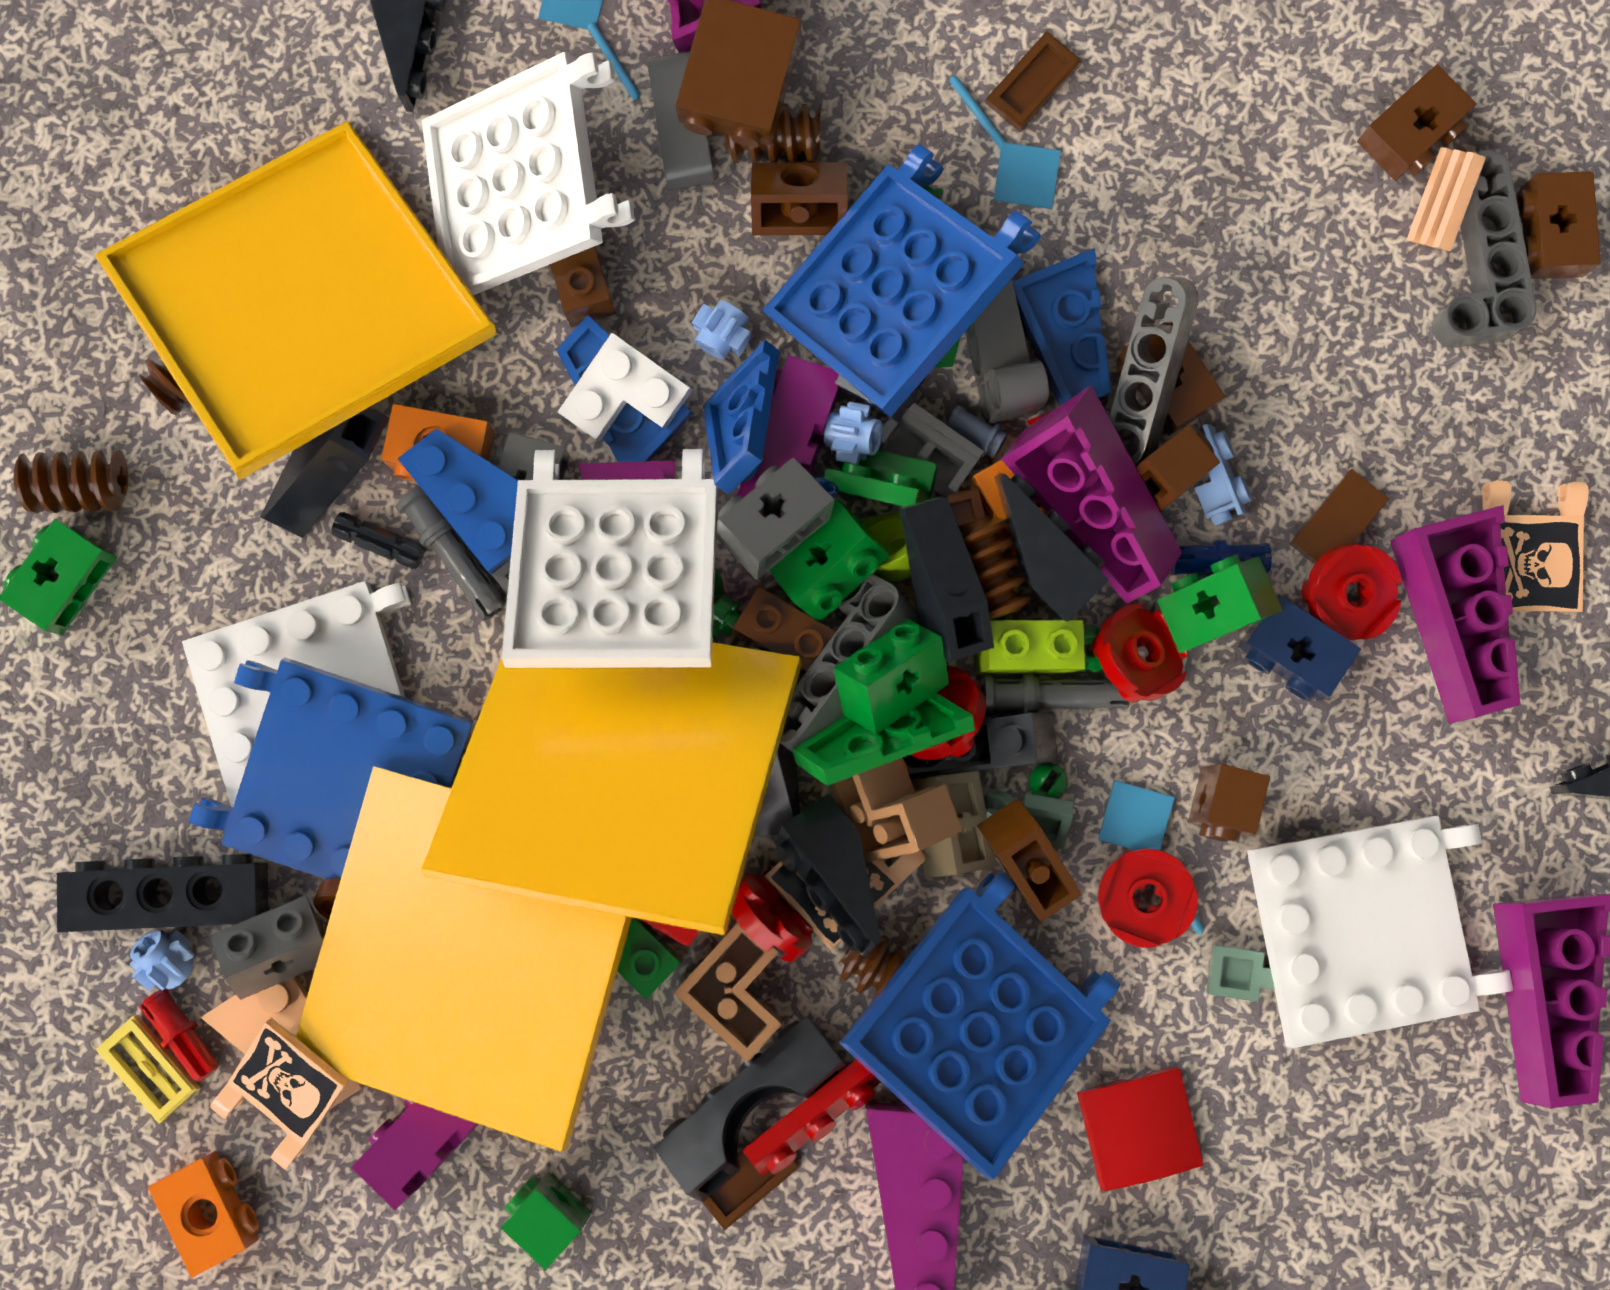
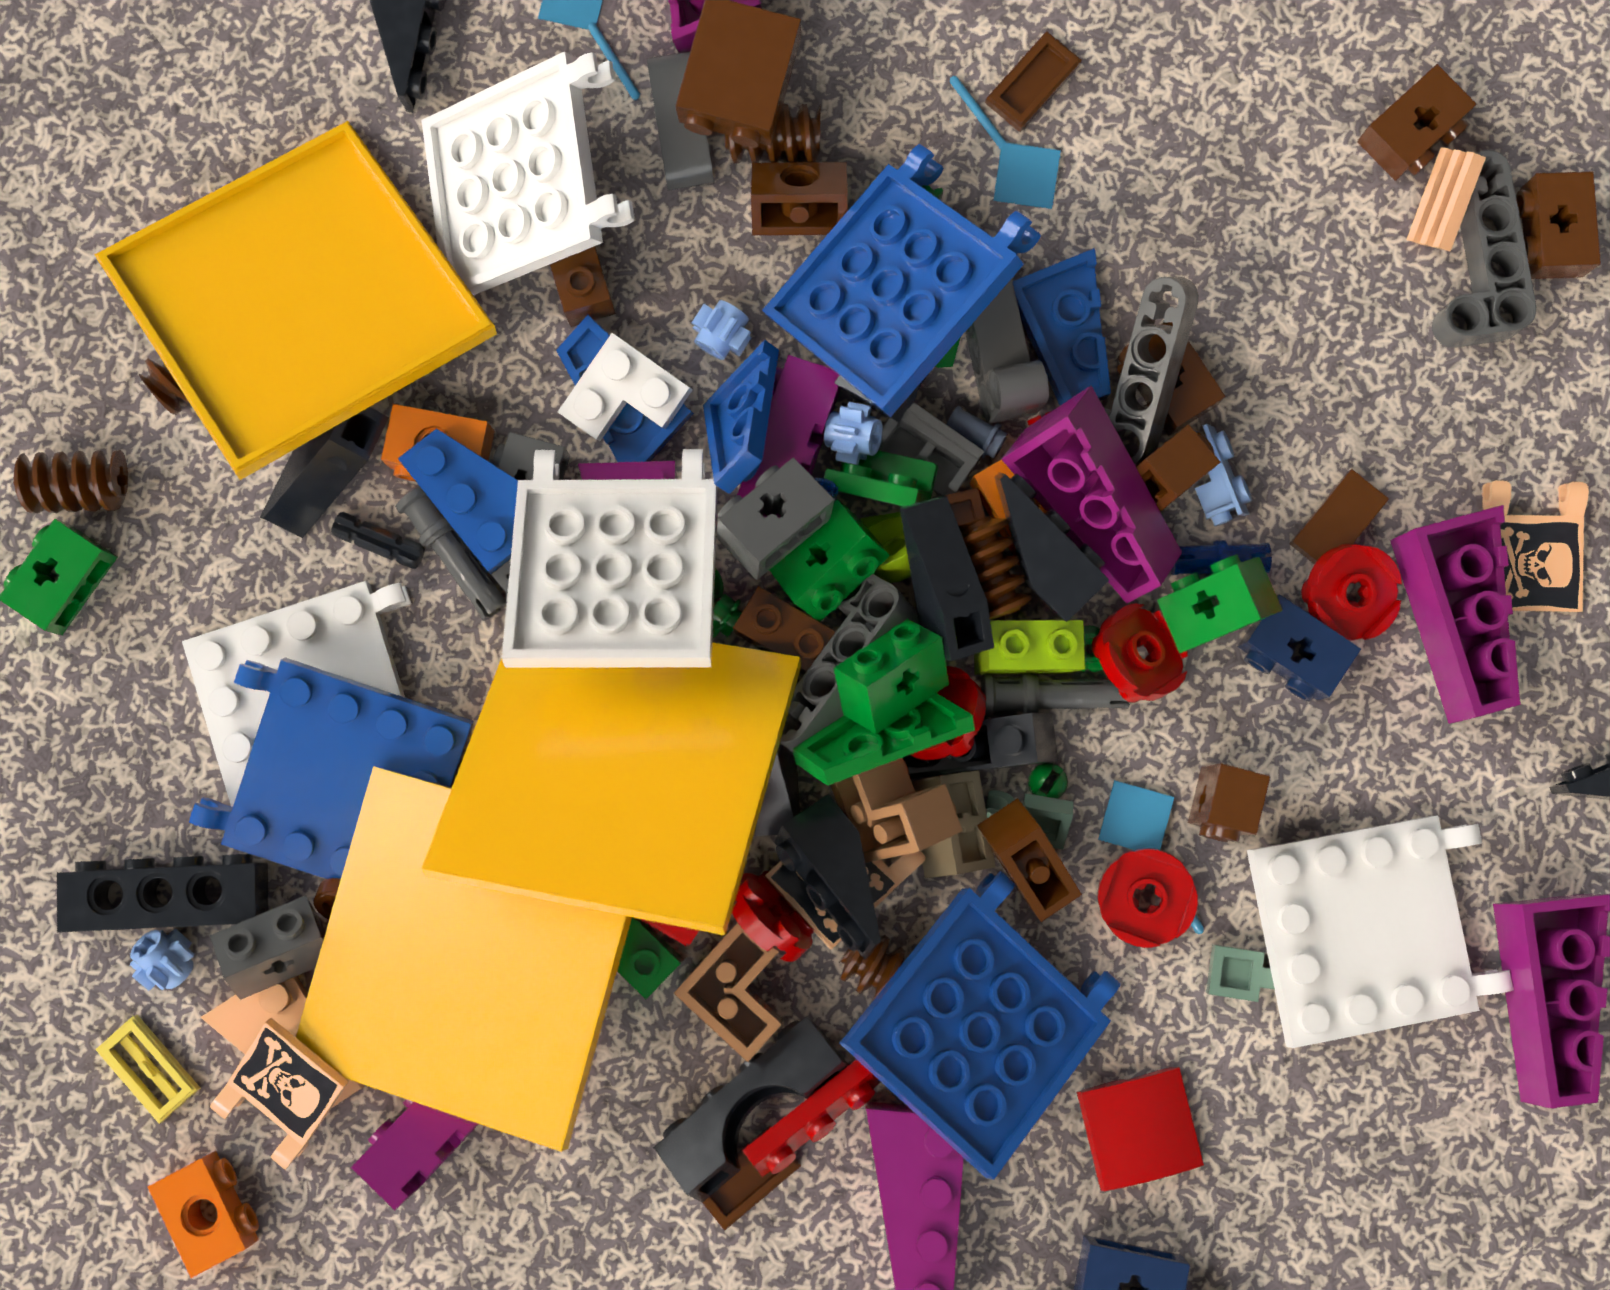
red axle [139,988,219,1082] -> none
green brick [500,1172,592,1271] -> none

